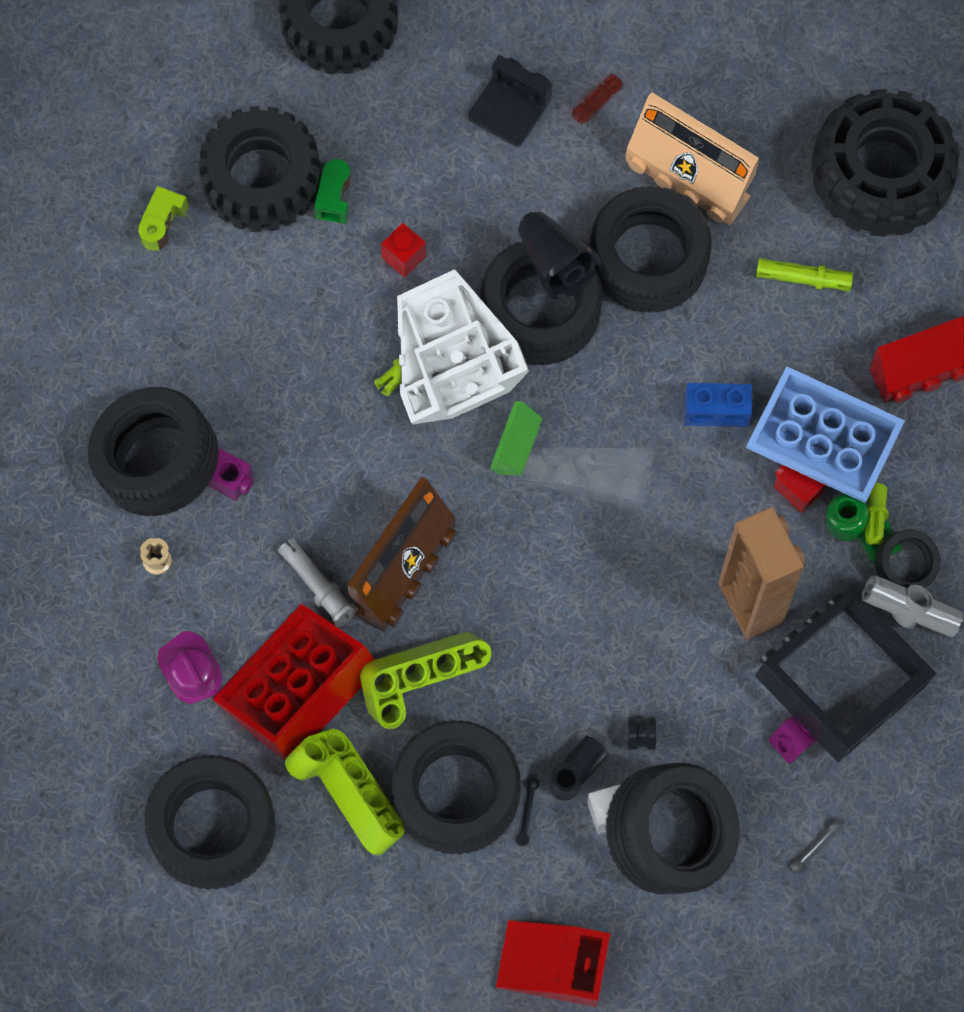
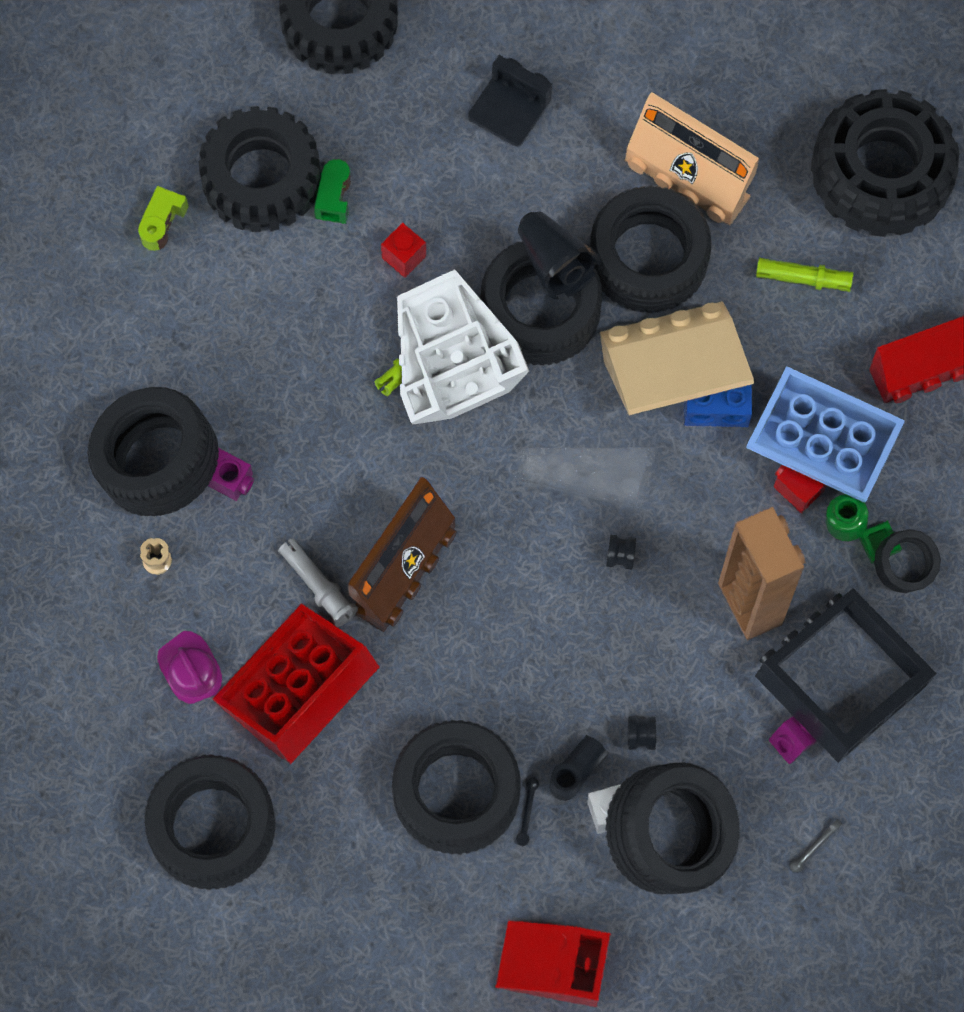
lime beam [285,729,405,855] -> none
lime beam [360,632,491,729] -> none
bright green panel [490,401,543,476] -> none
clear red axle [572,74,623,124] -> none
light grey piece [862,575,963,638] -> none
lime axle [865,483,889,545] -> none
none -> tan slope [600,301,754,415]
none -> black wheel [606,534,636,570]

